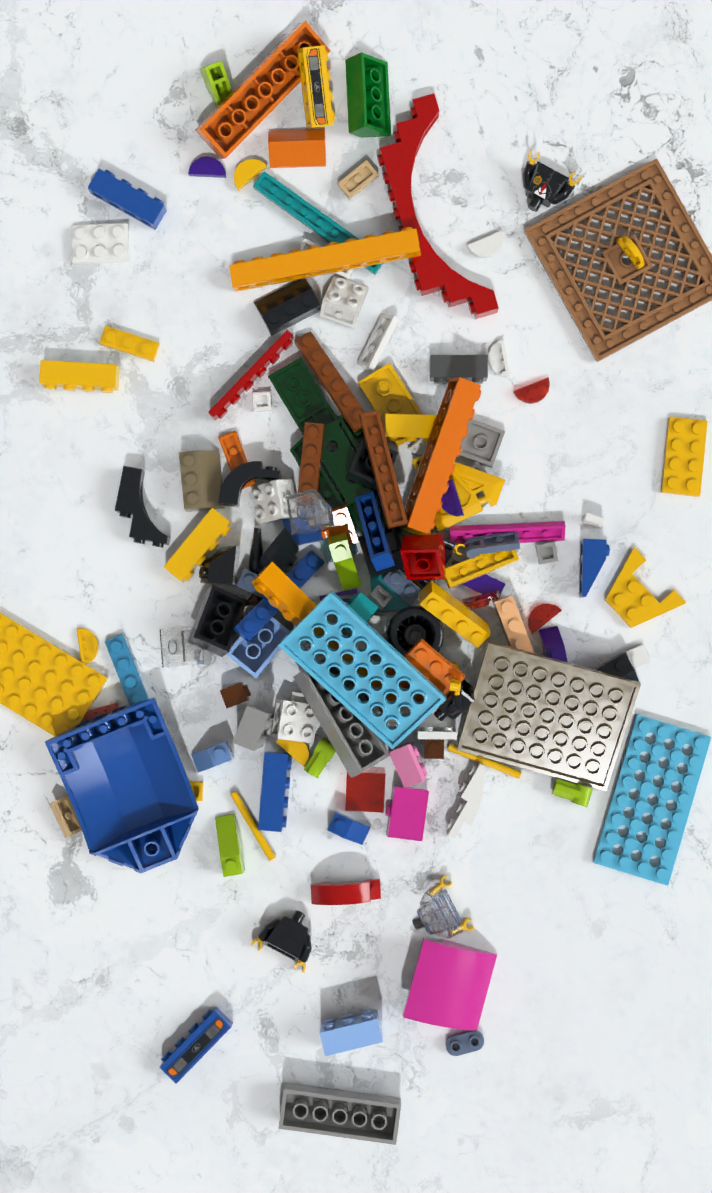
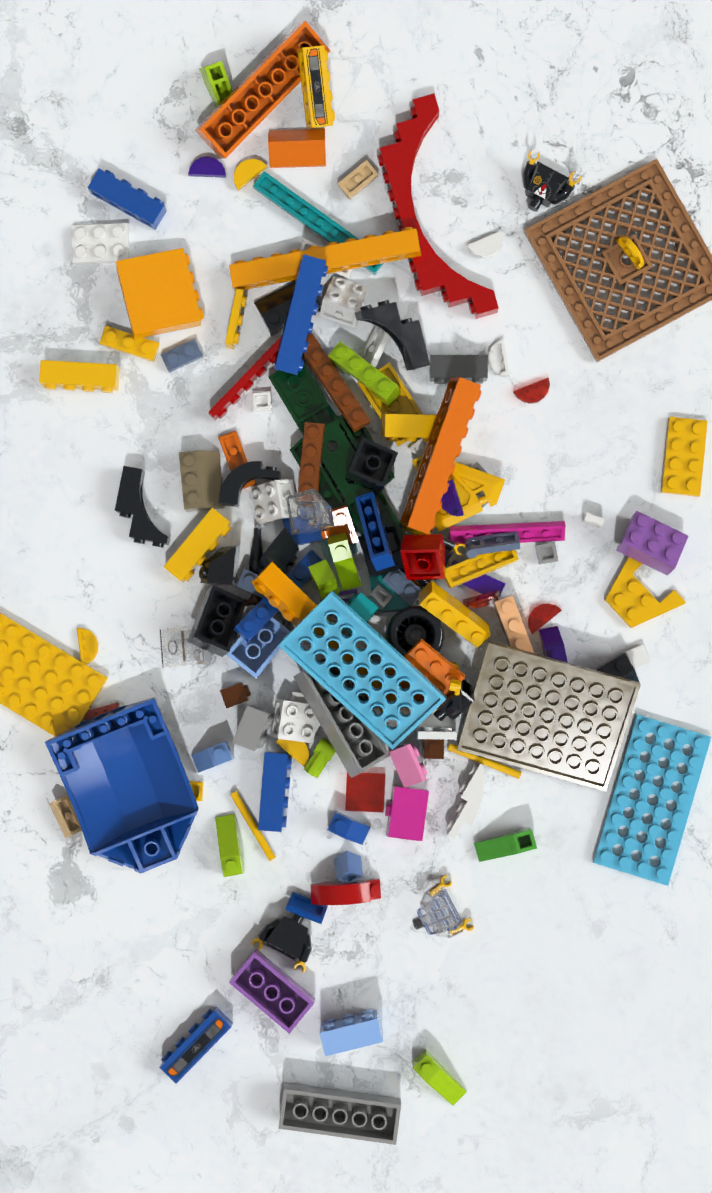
dark azure plate [105,634,149,704] -> none
green slope [345,52,391,138] -> none
dark orange plate [359,410,408,529] -> none
dark pink slope [403,937,497,1031] -> none
sand blue plate [446,1030,484,1056] -> none
light grey plate [459,419,505,468] -> none
lime piece [551,778,593,807] -> none
blue slope [579,539,610,598] -> none
none -> light orange brick [116,248,204,339]
none -> sand blue plate [161,338,203,373]
none -> yellow plate [225,288,247,349]
none -> medium lavender brick [229,948,315,1034]
none -> blue brick [274,254,328,375]
none -> blue tile [285,892,328,924]
none -> lime brick [308,559,339,600]
none -> lime arch [328,341,401,407]
none -> medium blue panel [334,851,363,883]
none -> black arch [355,300,430,370]
none -> lime slope [412,1049,467,1106]
none -> bright green slope [474,827,537,862]
none -> medium lavender brick [616,511,689,576]

